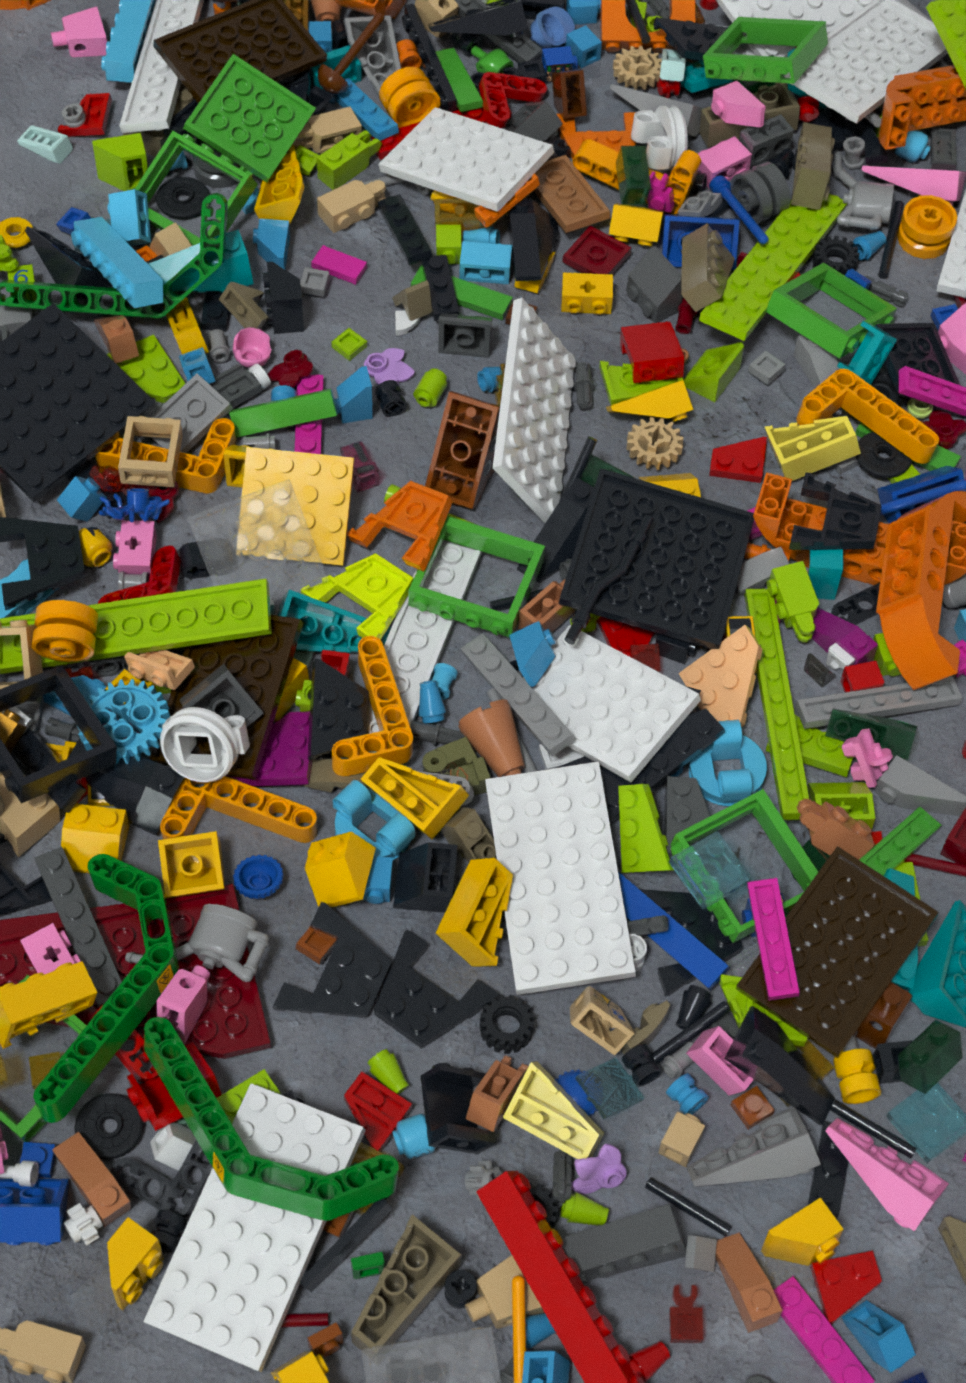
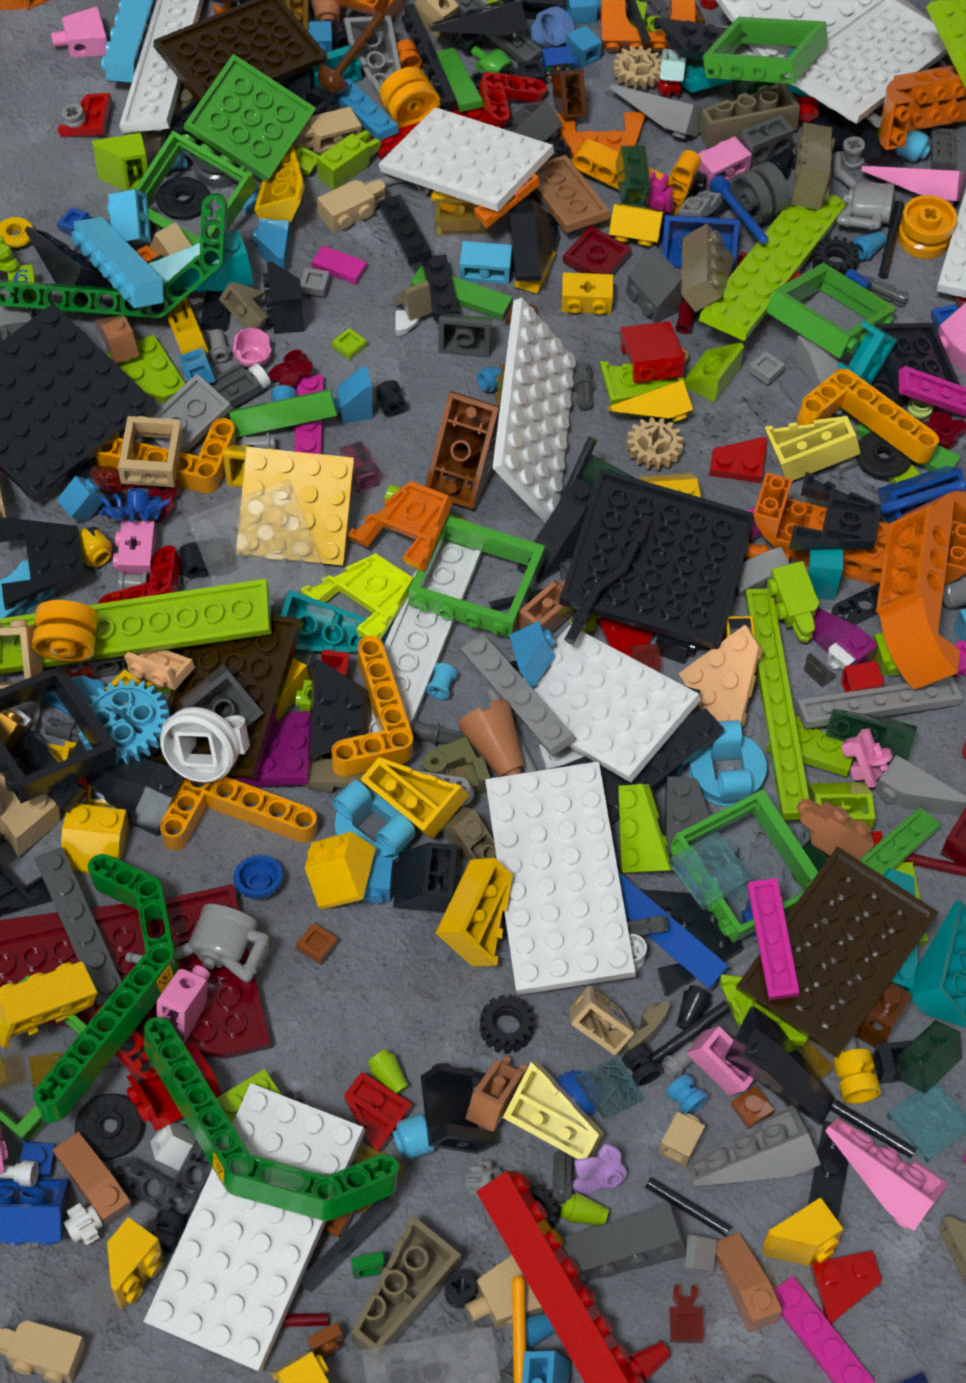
light aqua slope [17,125,73,164] -> none
bright pink brick [20,923,81,974] -> none
yellow slope [158,831,225,899] -> none
black wing [273,901,392,1018] -> none
lavender plate [364,348,415,385] -> none
black wing [374,929,499,1049] -> none
lime brick [413,368,447,407] -> none
dark azure cone [419,680,446,723] -> none
lime brick [436,225,461,264] -> none
medium azure cone [462,226,500,244] -> none
white piece [631,105,688,173] -> none
bright pink slope [711,81,766,128] -> none
dark azure slope [842,1300,916,1373] -> none

